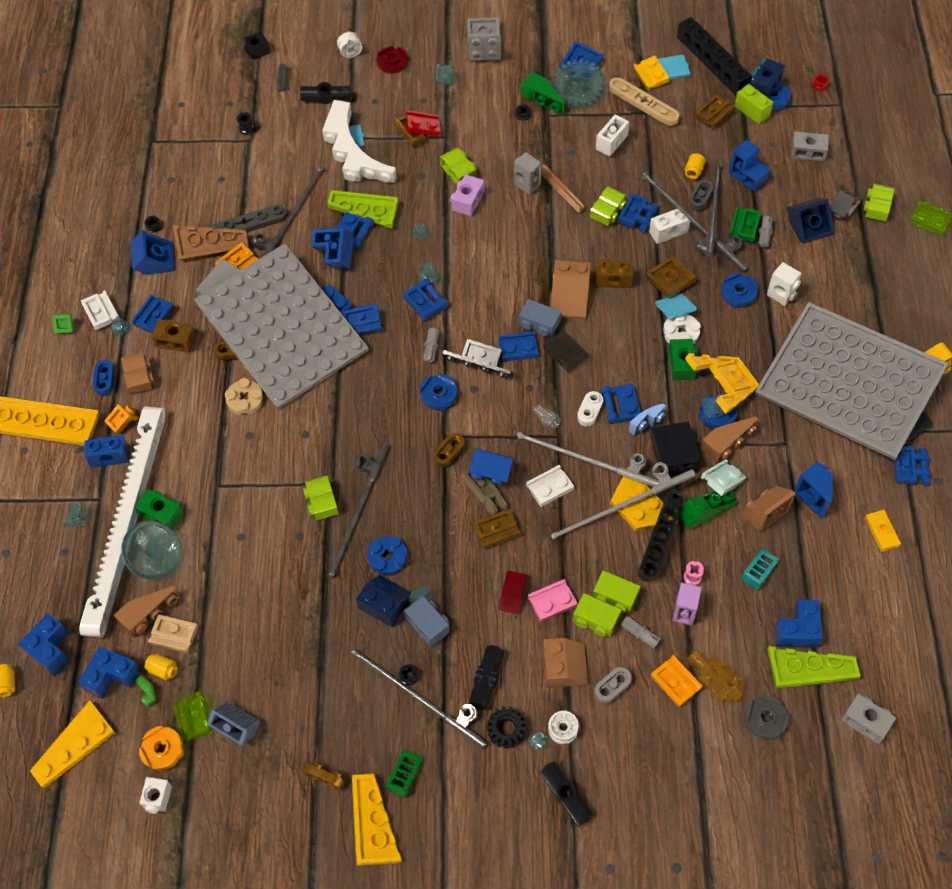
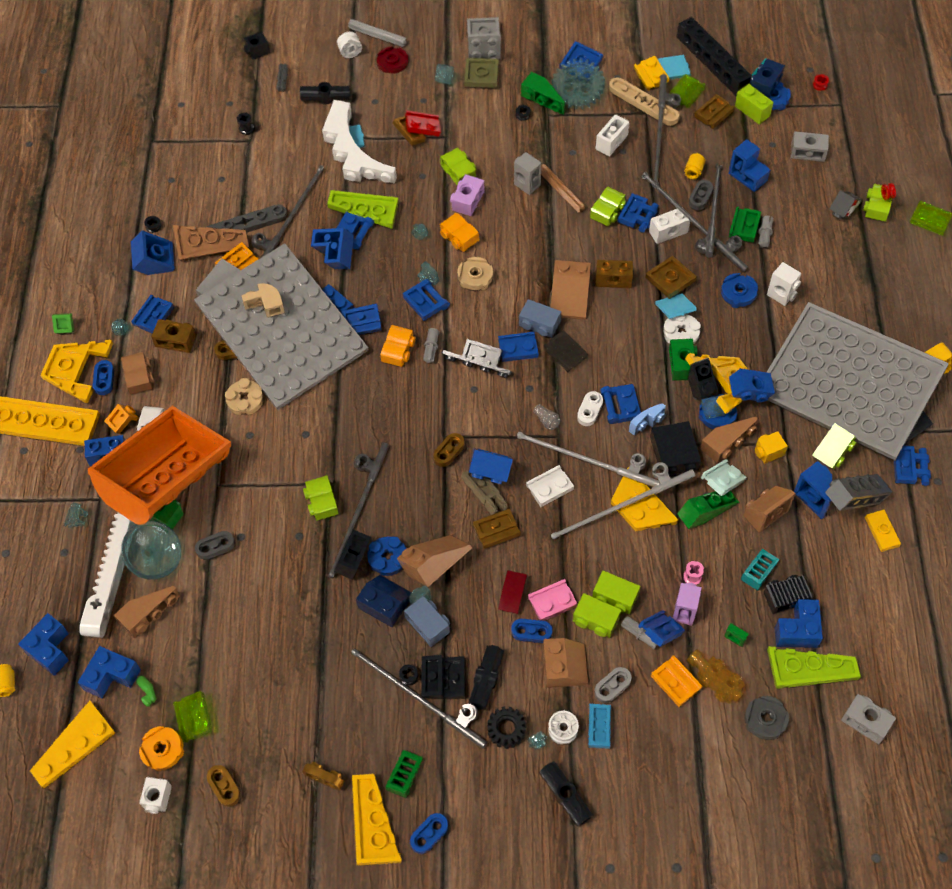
white plate [81,290,120,330] -> none
yellow brick [145,654,178,681] -> none
tan plate [148,614,198,654] -> none
sand blue brick [207,700,260,746] -> none
blue plate [420,374,457,411] -> none
black piece [638,489,682,582] -> none
dark blue slope [787,198,834,243] -> none
none -> yellow wing [40,340,113,404]
none -> orange container [88,405,231,525]
none -> dark grey plate [195,531,235,560]
none -> pearl gold plate [207,765,240,807]
none -> tan brick [241,283,284,318]
none -> black brick [334,529,371,580]
none -> light grey axle [348,19,407,47]
none -> light orange brick [380,325,416,367]
none -> medium nougat slope [397,535,472,587]
none -> blue plate [410,813,448,854]
none -> black slope [421,655,466,699]
none -> light orange brick [440,213,479,252]
none -> tan plate [457,257,493,290]
none -> olive plate [464,58,499,88]
none -> blue plate [511,619,552,643]
none -> dark azure plate [588,704,611,749]
none -> blue plate [638,610,685,647]
none -> flat silver piece [652,74,681,188]
none -> clear neon green plate [669,74,706,109]
none -> black slope [688,358,719,400]
none -> green tile [724,623,749,647]
none -> blue brick [729,368,775,402]
none -> yellow brick [755,431,788,464]
none -> black brick [764,575,814,614]
none -> brick [813,423,857,470]
none -> dark grey brick [825,474,892,511]
none -> red bush [881,183,896,200]

